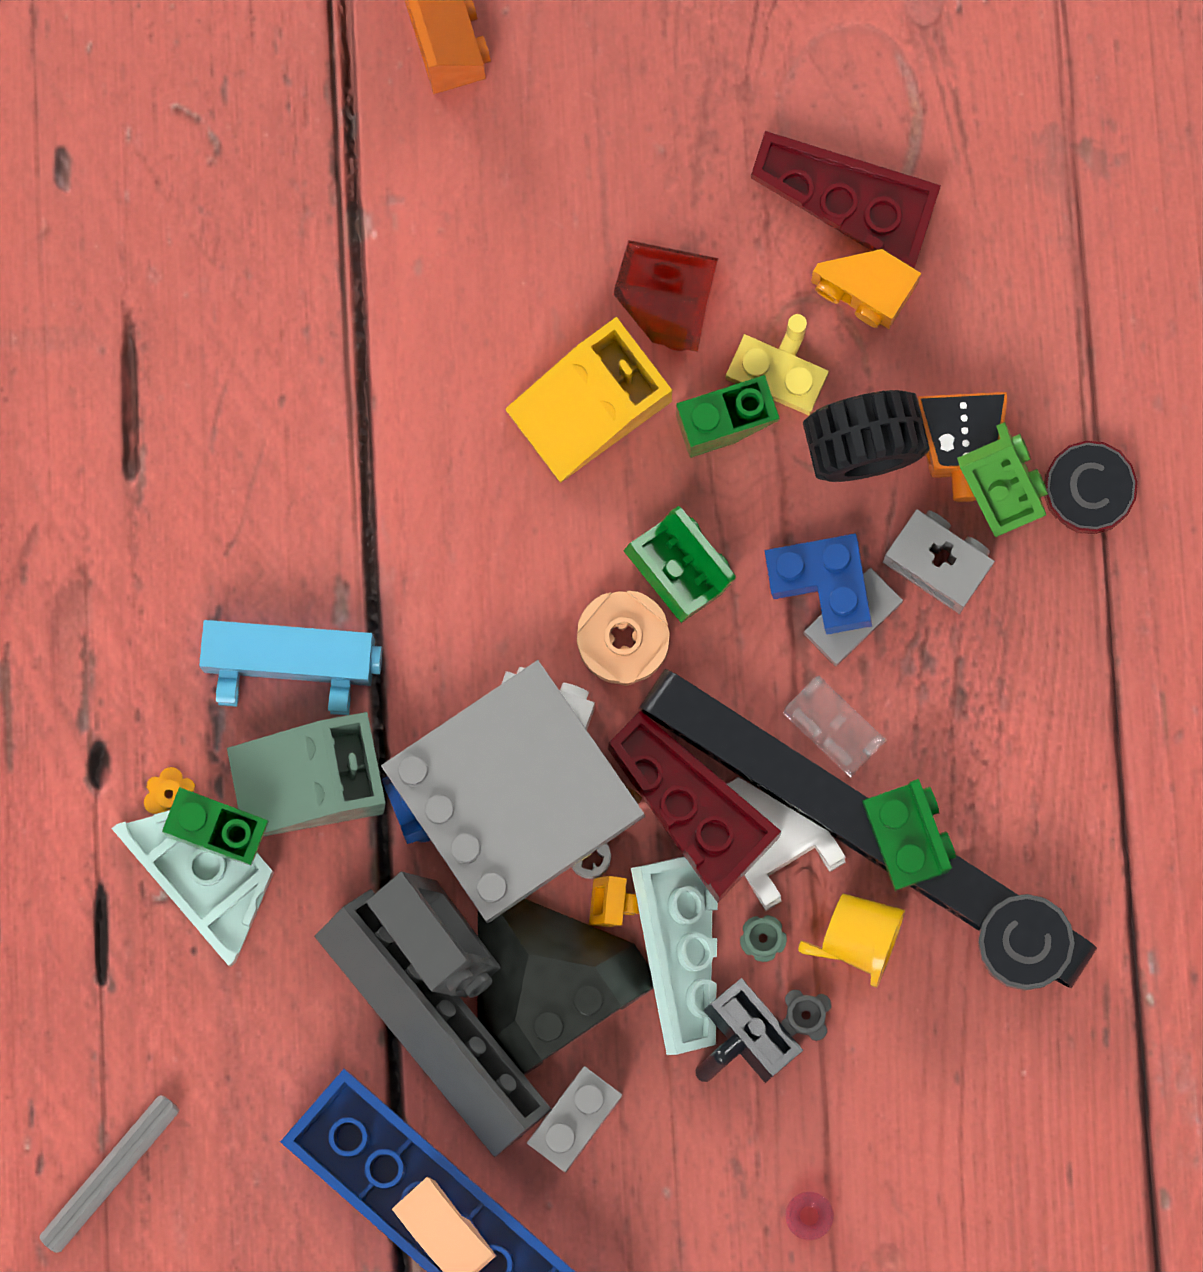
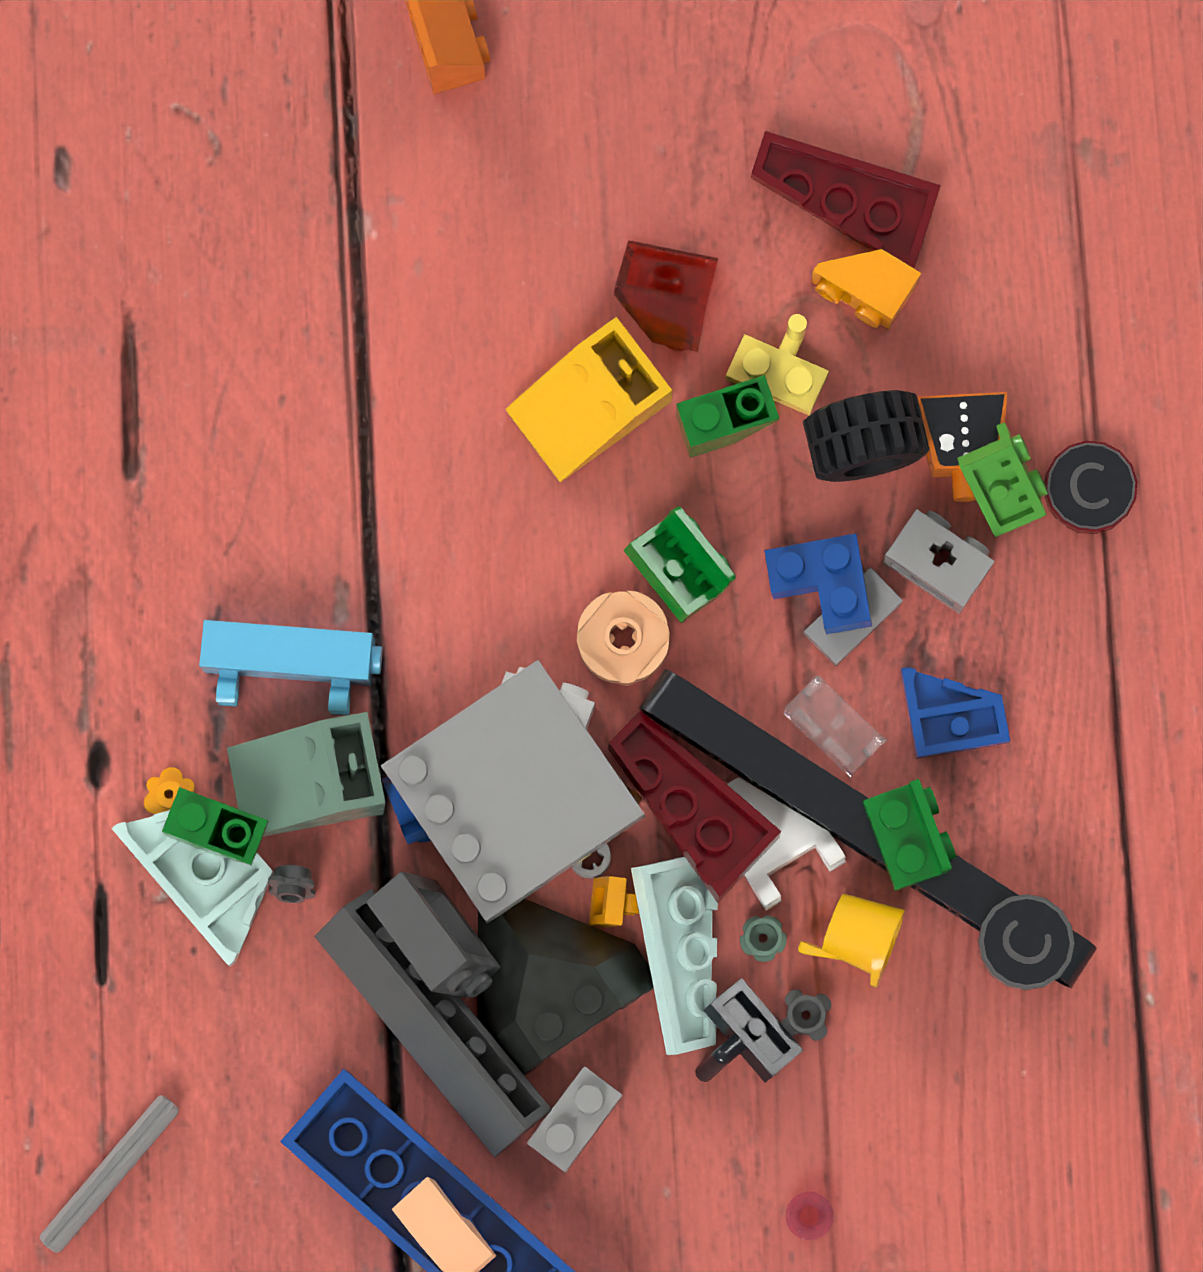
none -> dark grey plate [268,865,316,903]
none -> blue wing [900,667,1010,759]

